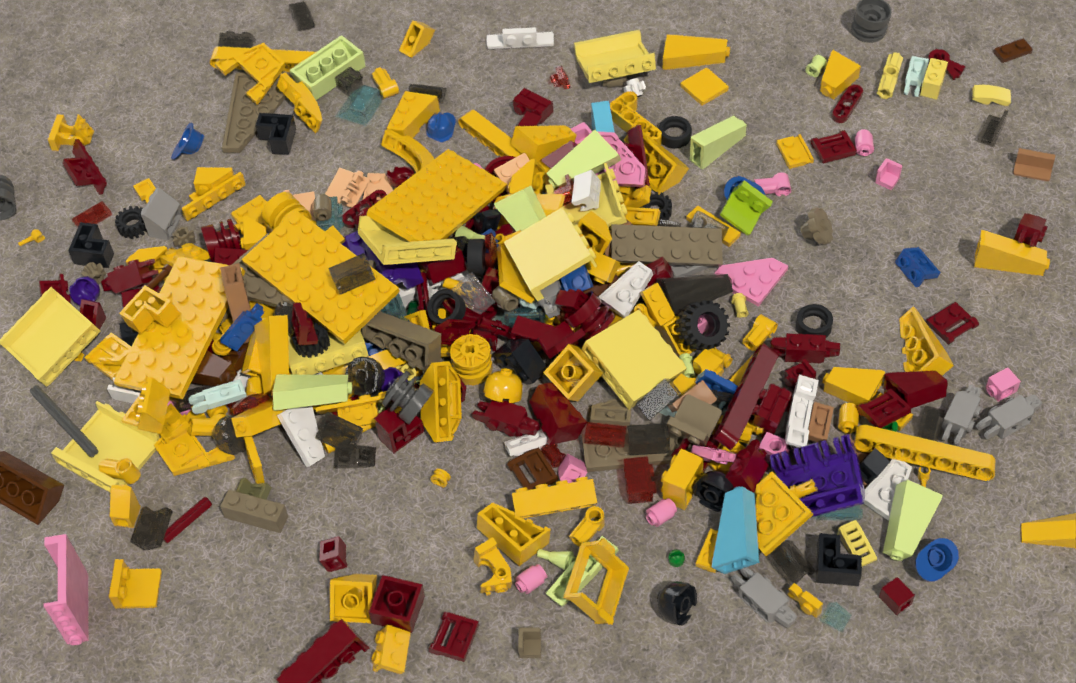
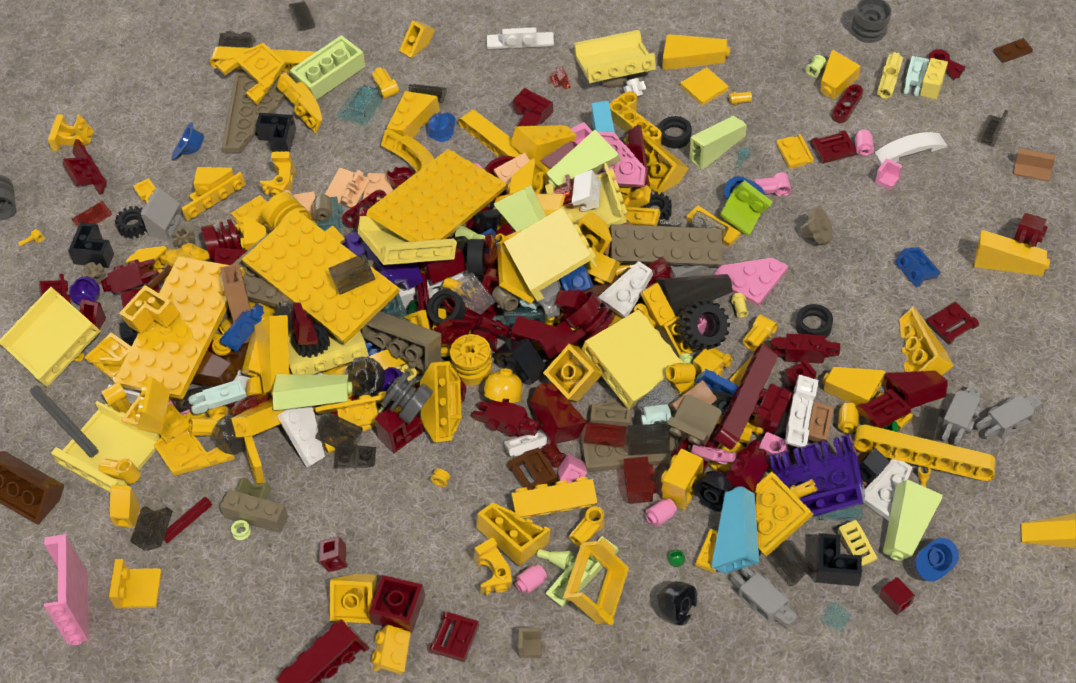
clear smoke brick [335,67,363,96] -> none
yellow plate [788,583,823,618] -> none
light yellow slope [973,85,1011,106] -> none
bright pink brick [986,367,1021,402] -> none
none -> yellow piece [101,382,131,414]
none -> yellowish green bush [231,520,251,540]
none -> yellow tile [260,152,296,196]
none -> light aqua brick [641,404,671,432]
none -> yellow brick [666,363,696,383]
none -> yellow pin [729,91,752,105]
none -> clear light blue hand [735,147,750,169]
none -> white slope [875,132,947,165]

